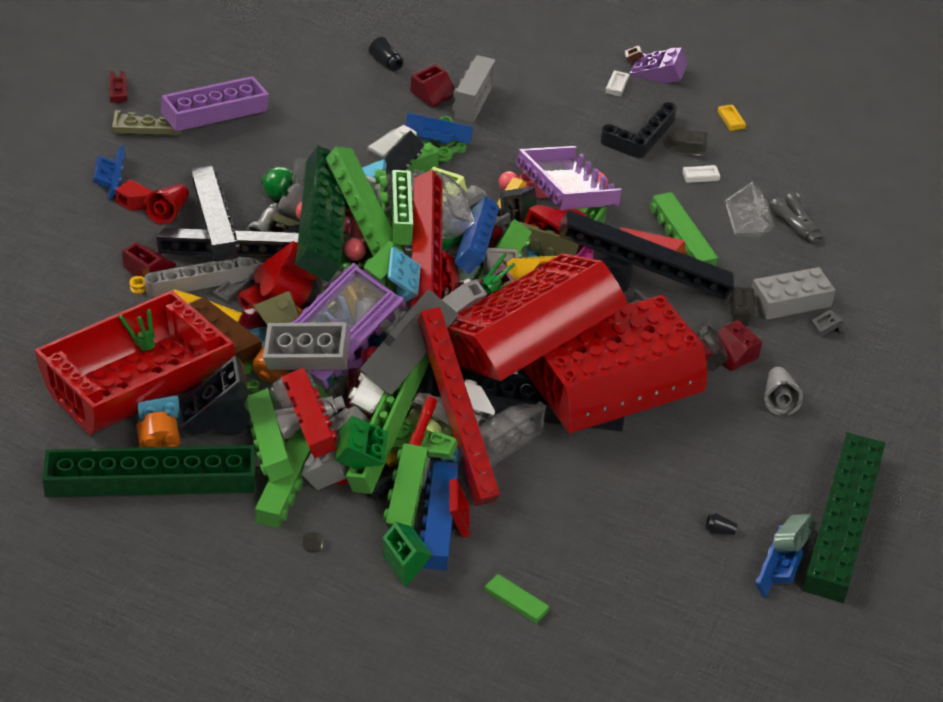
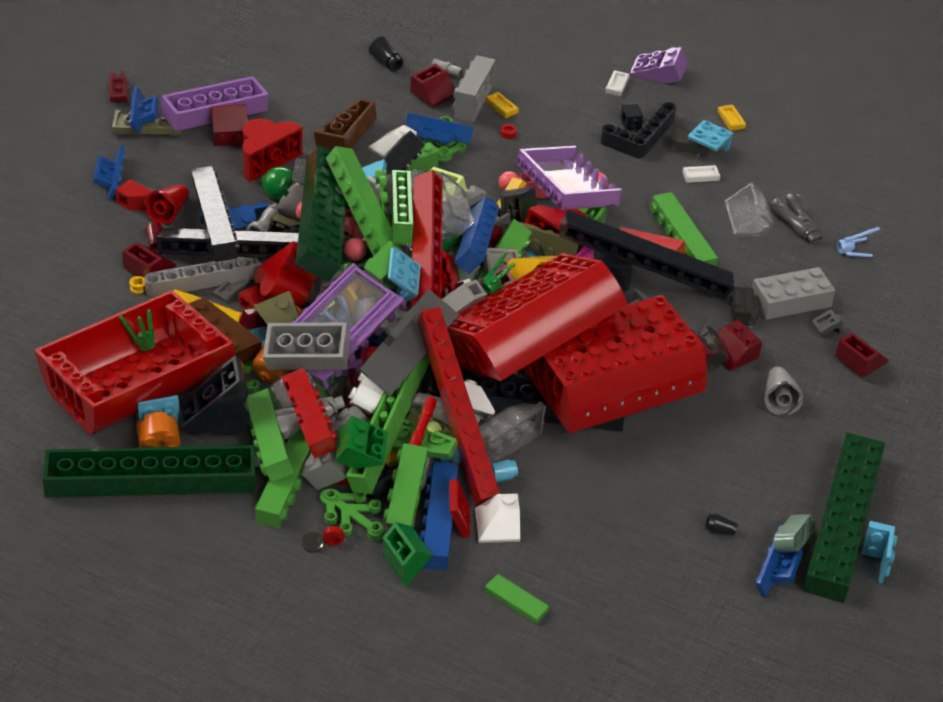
reddish brown tile [625,46,643,63] -> none
none -> blue bracket [129,86,159,134]
none -> dark red cone [145,222,163,249]
none -> blue bracket [199,202,271,231]
none -> dark red slope [211,104,247,146]
none -> red brick [243,119,303,182]
none -> reddish brown wedge [314,98,377,151]
none -> bright green plant [320,489,384,541]
none -> red tile [323,526,345,546]
none -> light grey pin [431,58,464,79]
none -> white slope [475,494,520,543]
none -> yellow tile [485,92,519,118]
none -> medium azure brick [490,459,518,483]
none -> red tile [500,124,517,139]
none -> black brick [620,104,643,130]
none -> medium azure bracket [688,120,733,152]
none -> dark red slope [835,333,889,378]
none -> light blue plant [837,227,880,258]
none -> medium azure bracket [861,521,897,584]

